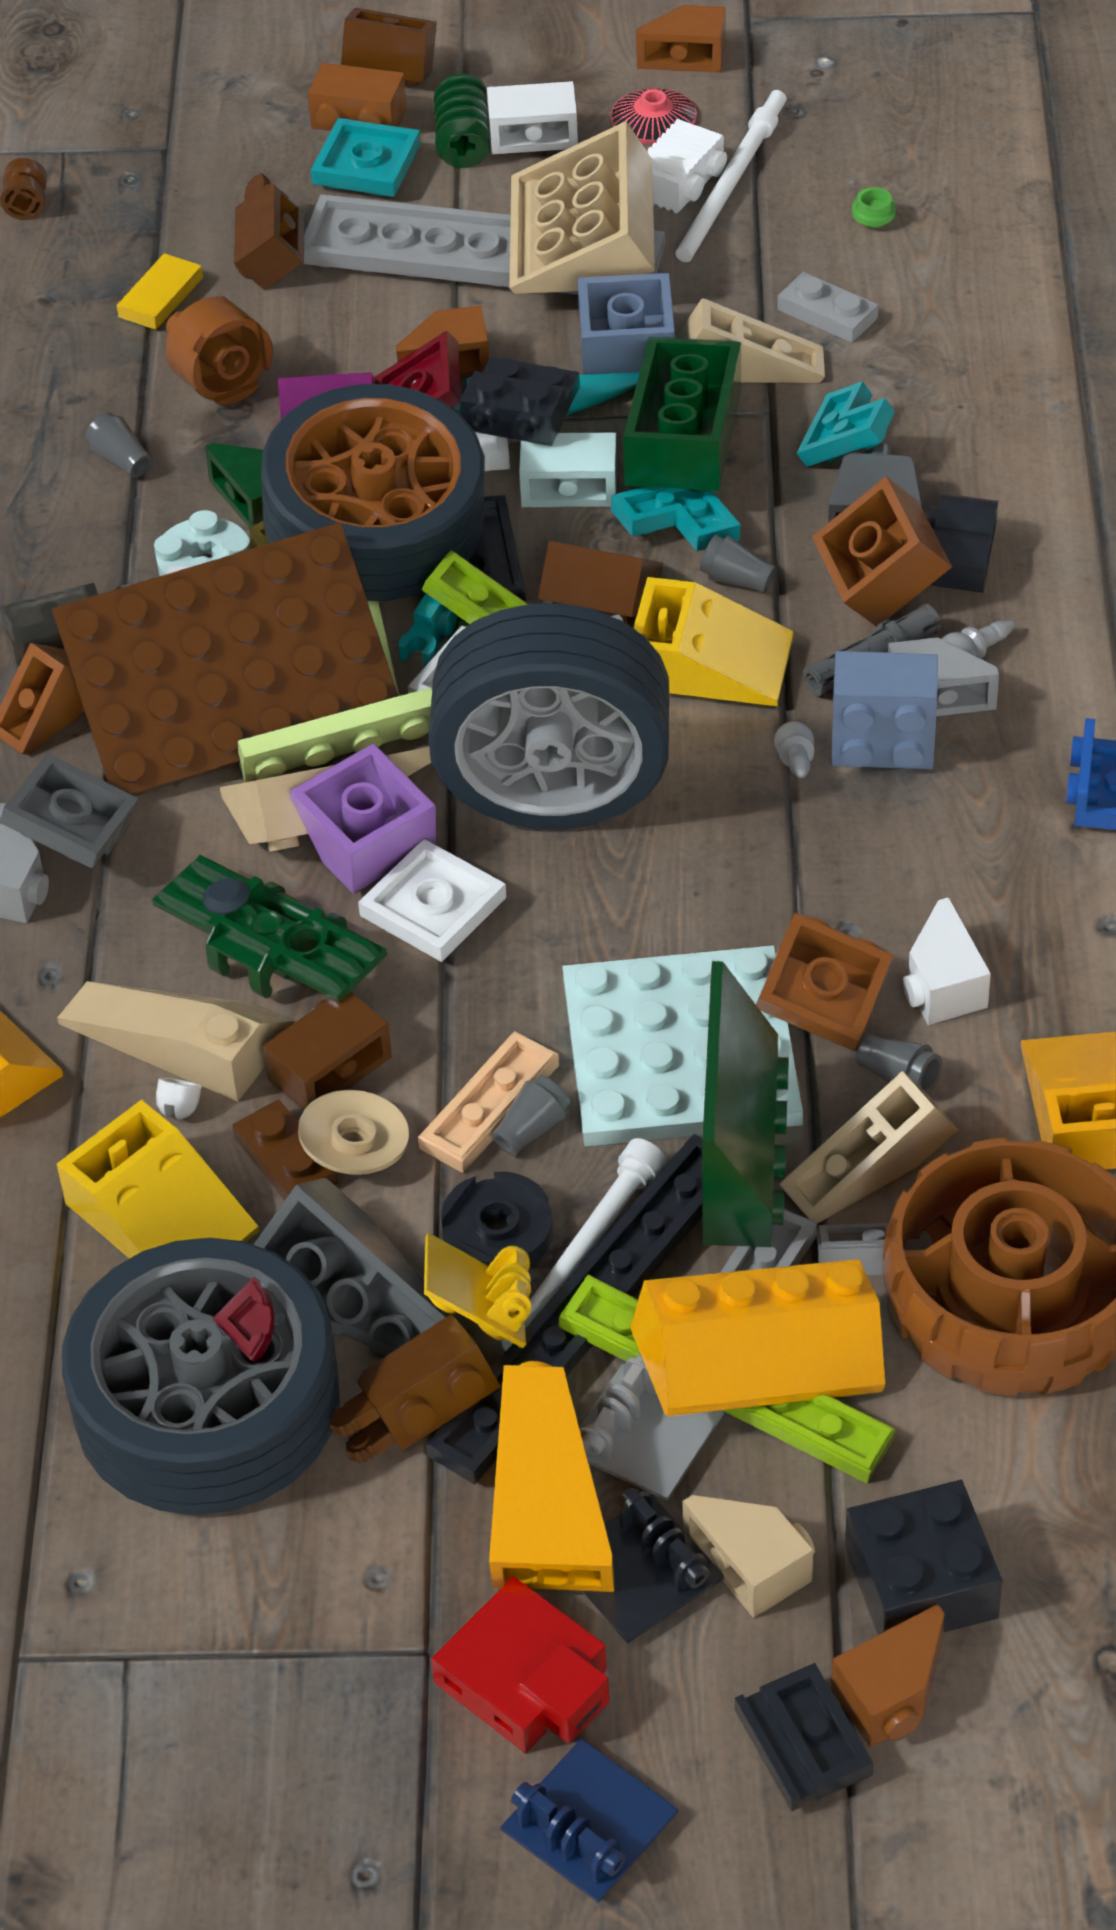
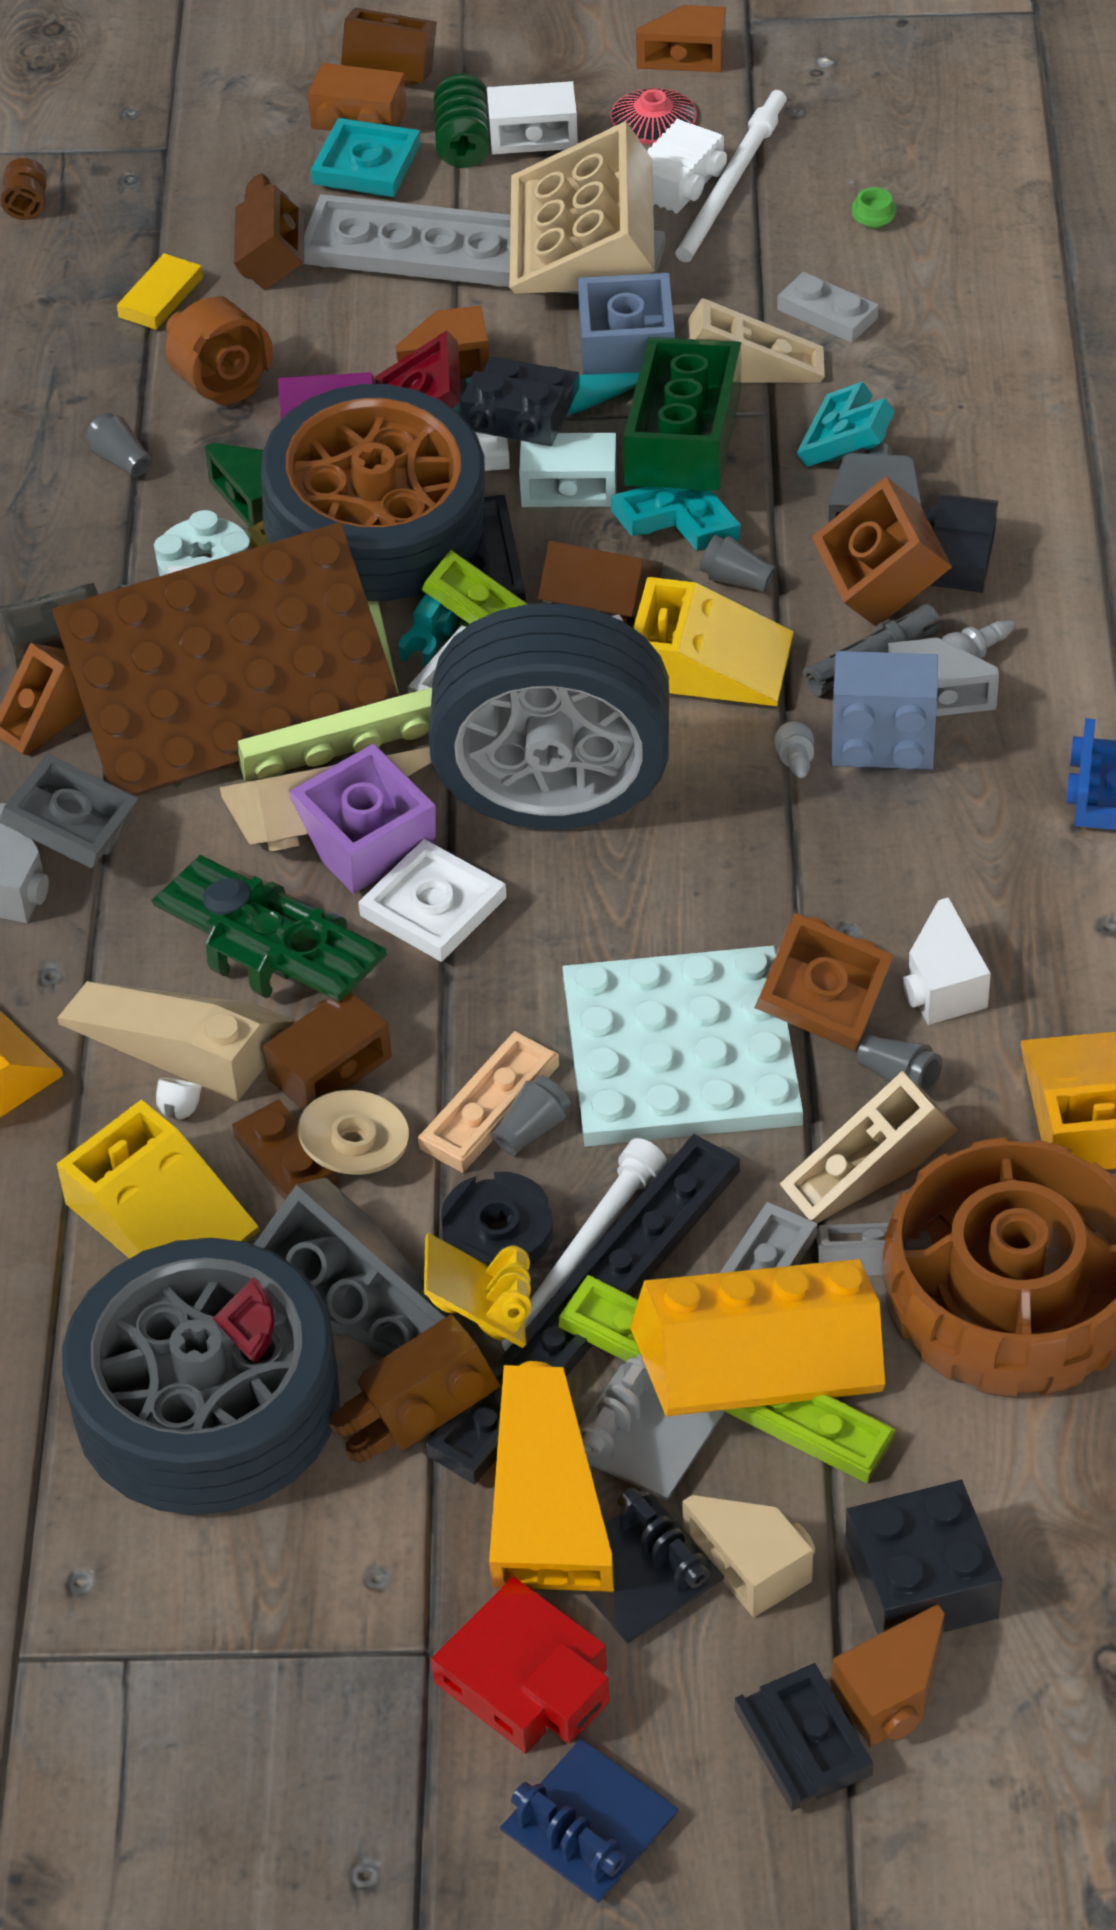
dark green slope [702,961,789,1247] -> none

